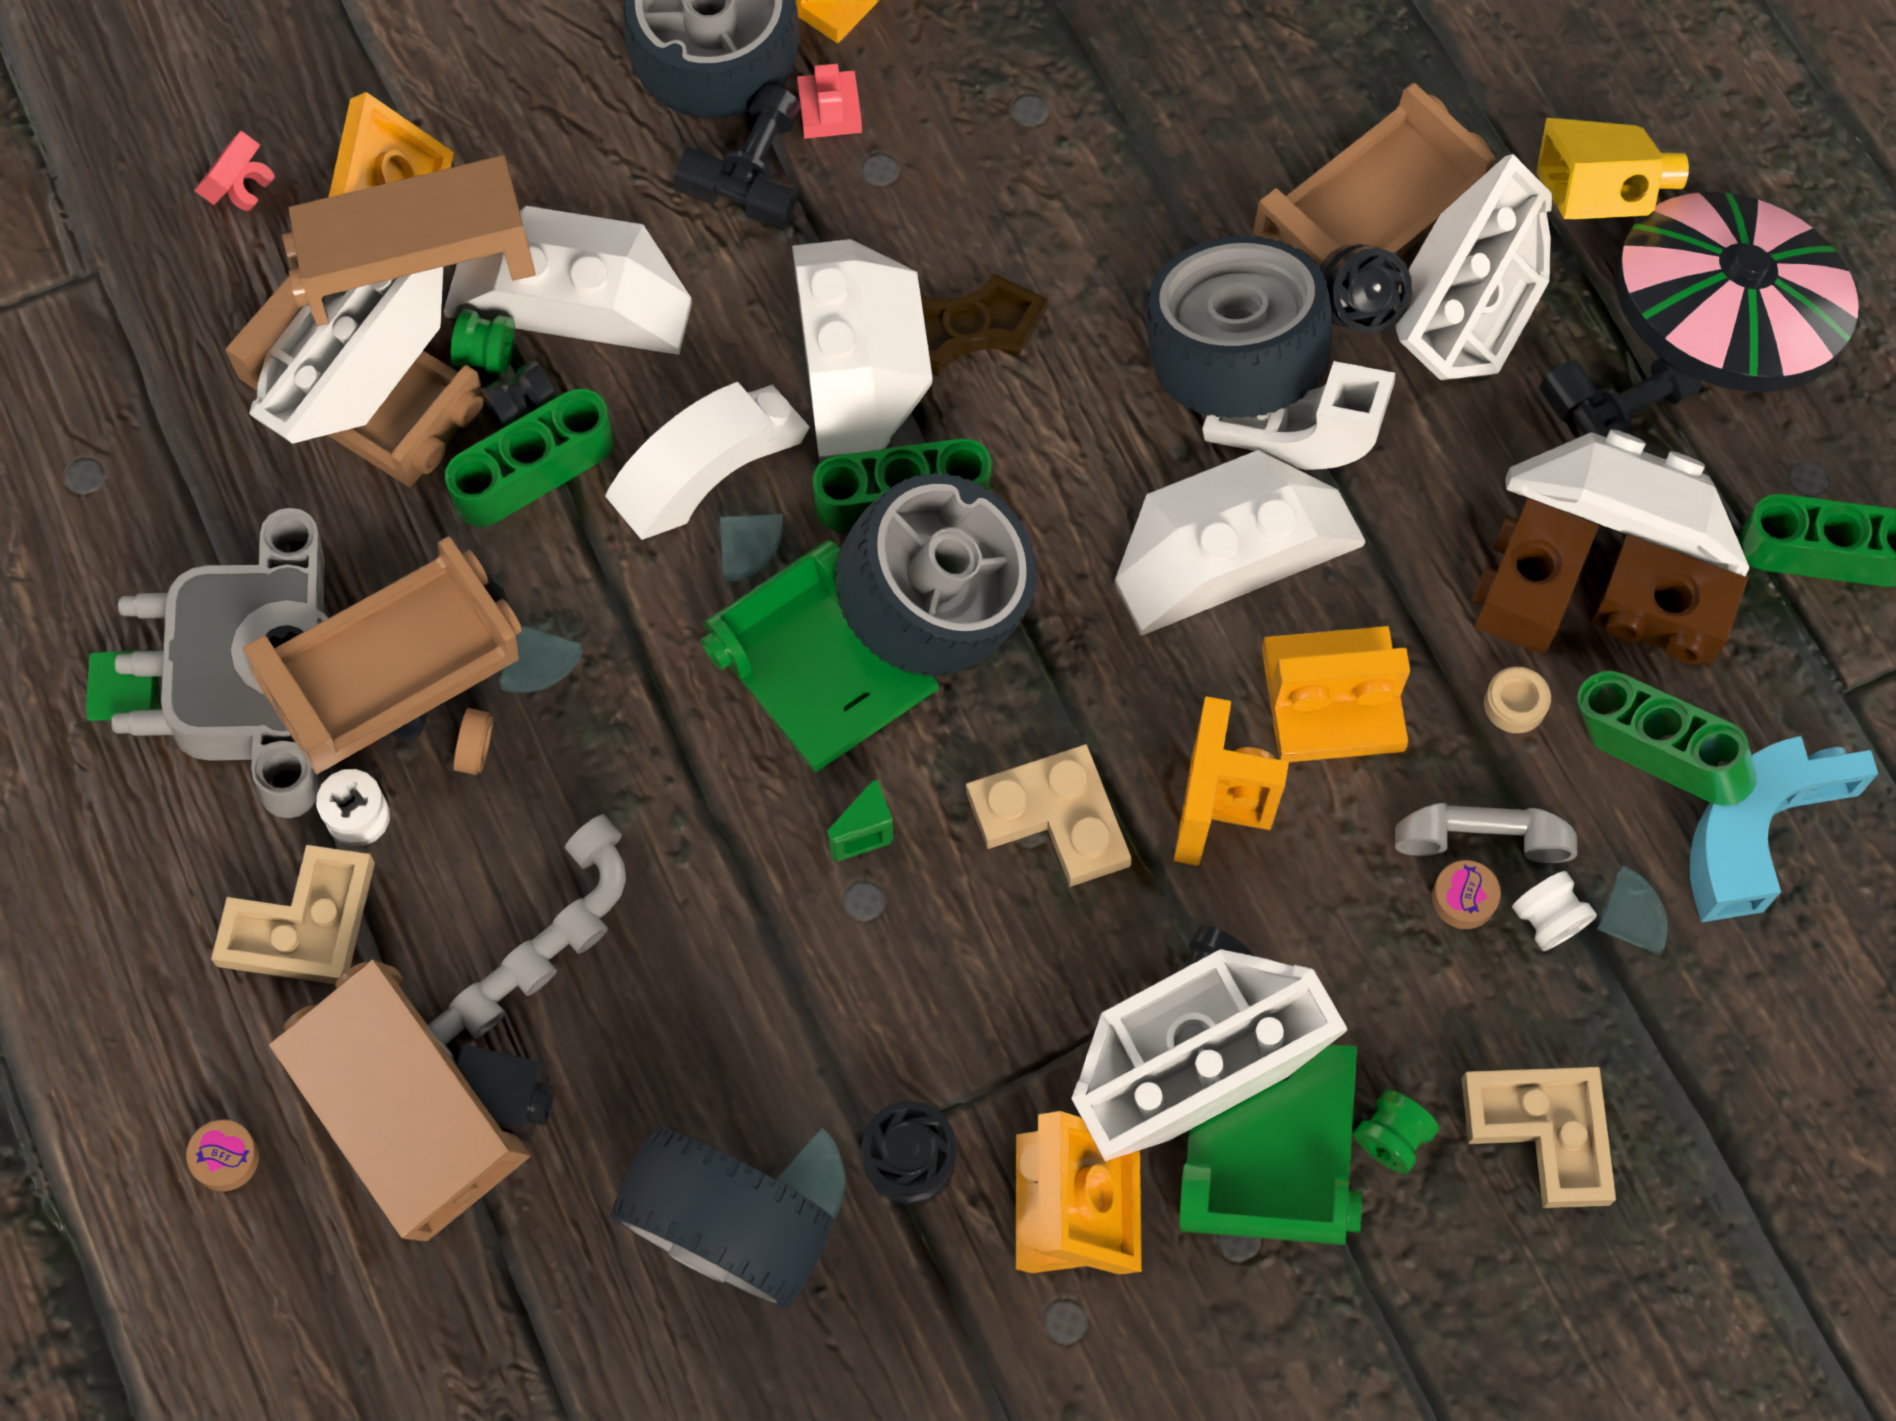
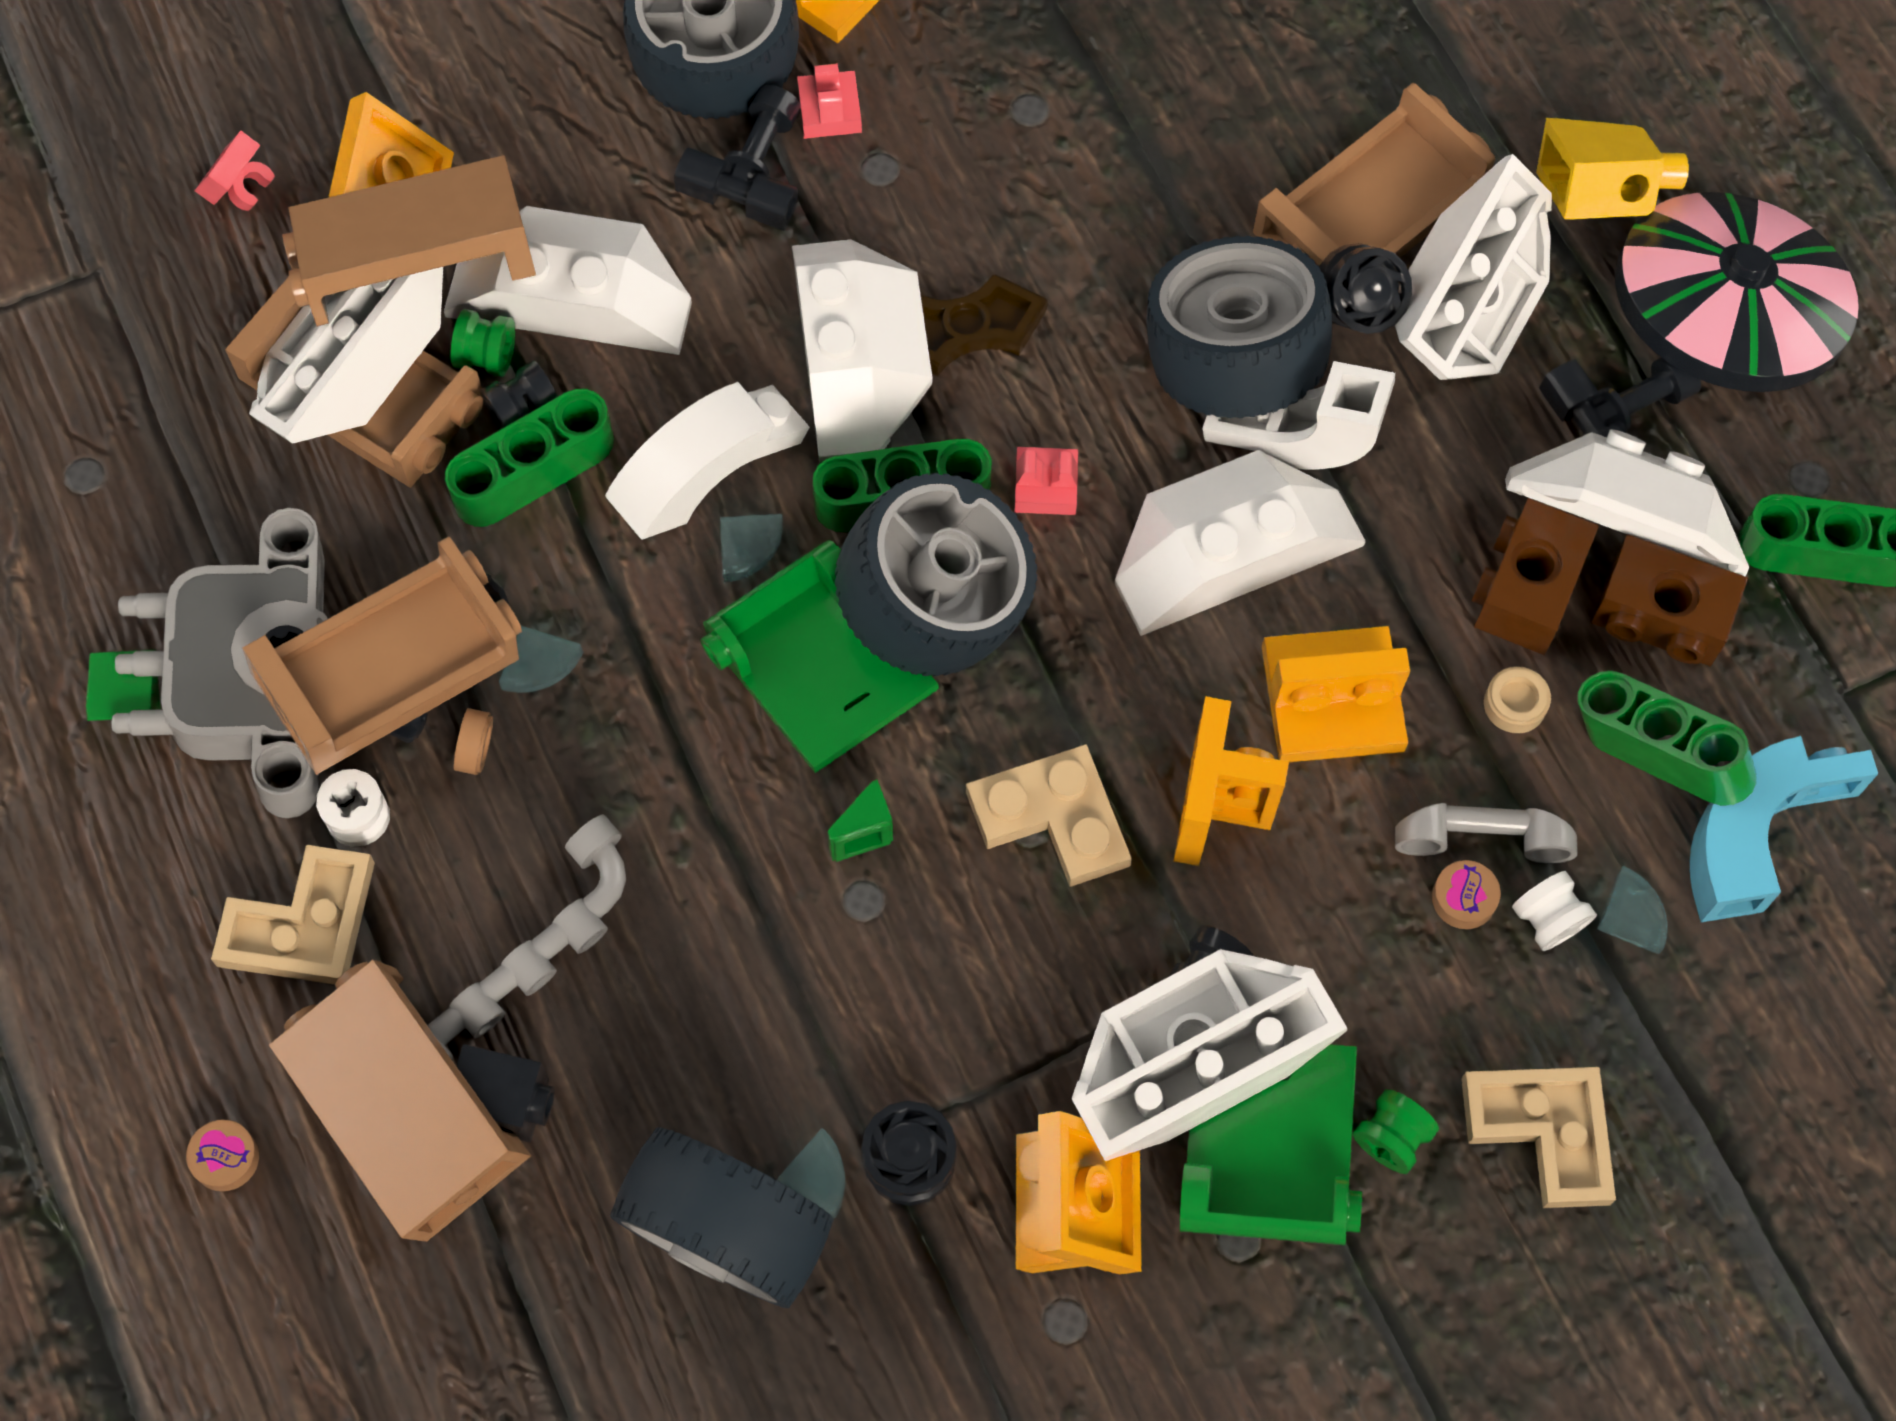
none -> coral tile [1014,447,1078,515]

